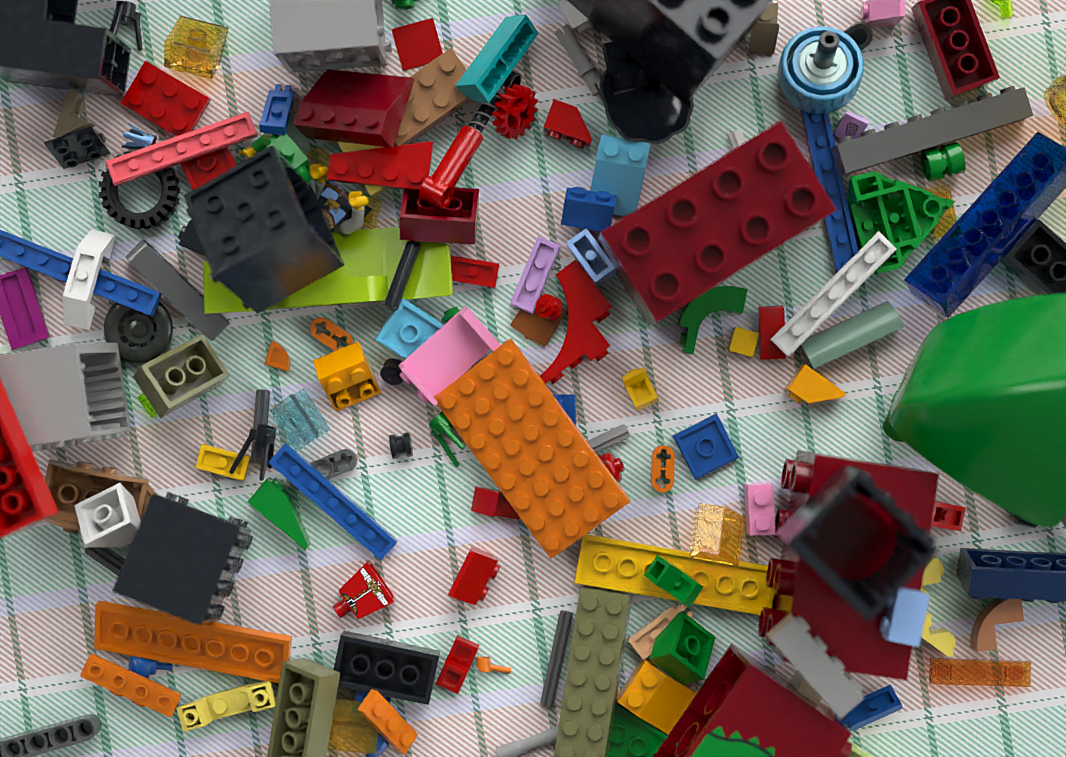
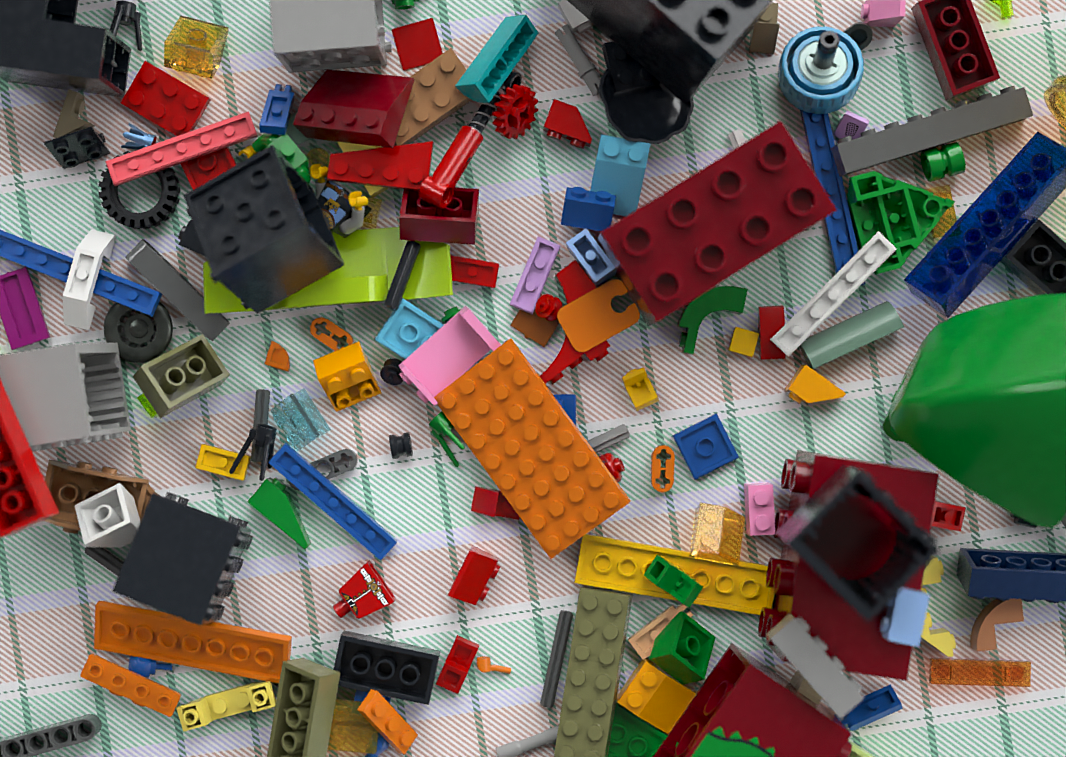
none -> orange piece [557,279,640,352]

